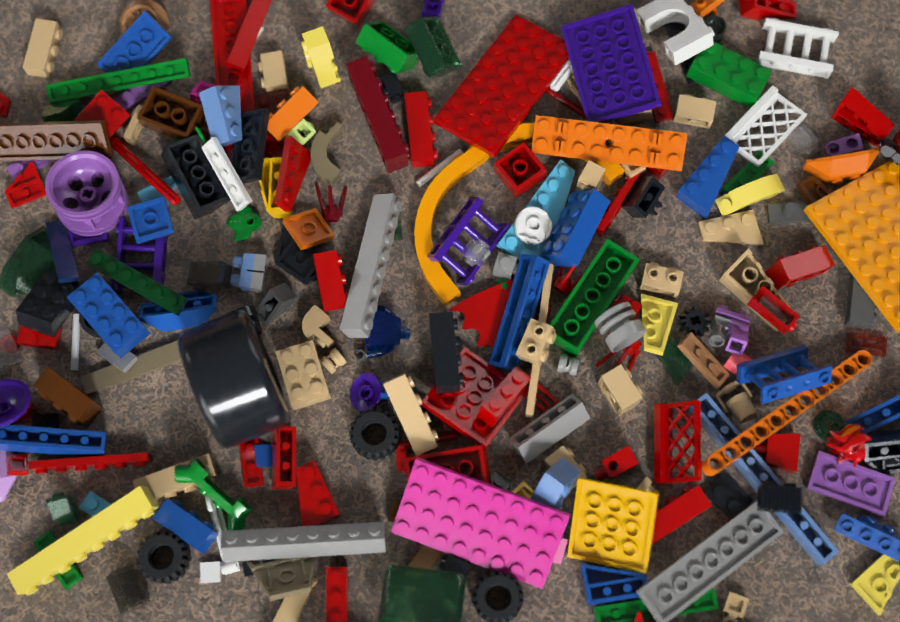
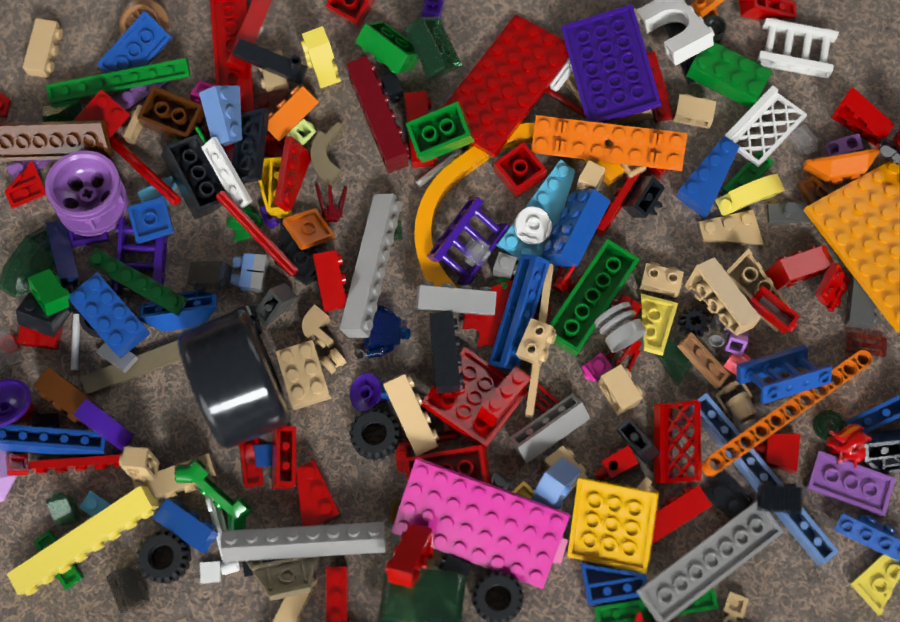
light grey wheel [557,353,580,376] -> none
none -> green brick [28,269,70,316]
none -> dark purple arch [73,399,134,451]
none -> tan brick [119,447,160,483]
none -> red axle [216,191,298,276]
none -> black piece [232,38,308,85]
none -> dark purple arm [260,206,279,229]
none -> red wedge [385,523,434,588]
none -> green brick [406,102,475,163]
none -> light grey brick [415,282,496,316]
none -> dark pink bracket [581,352,614,382]
none -> black brick [616,418,659,464]
none -> tan wedge [684,257,761,336]
none -> red plate [815,262,850,312]

